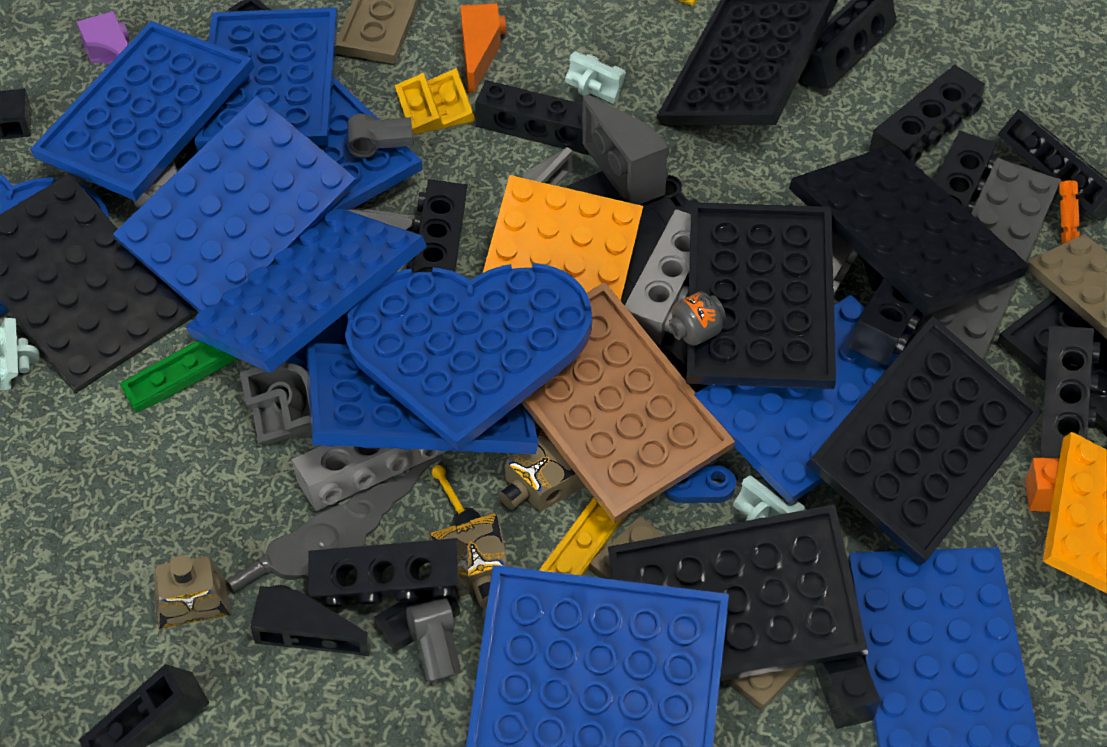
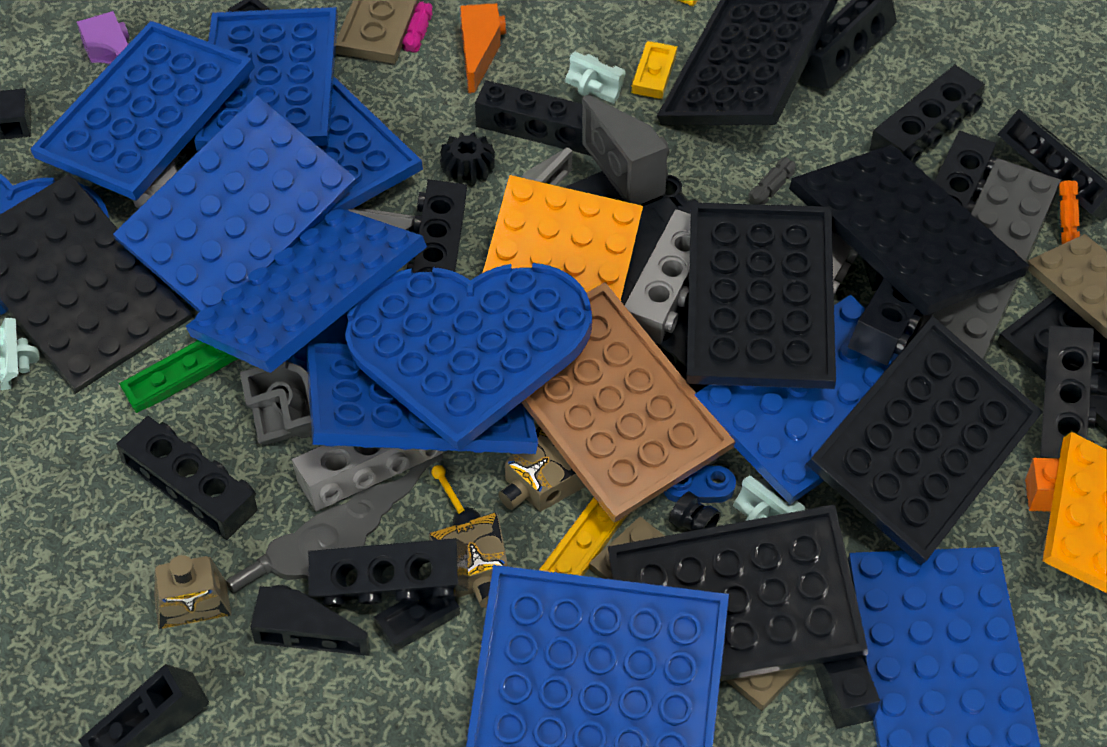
dark grey piece [347,113,414,158] -> none
yellow slope [395,68,476,134] -> none
dark grey piece [407,598,462,682] -> none
dark grey head [669,291,726,346] -> none
none -> black brick [116,416,258,540]
none -> dark pink axle [403,1,433,52]
none -> black gear [440,131,495,186]
none -> yellow plate [632,41,677,99]
none -> black wheel [669,491,721,531]
none -> dark grey axle [748,157,796,205]

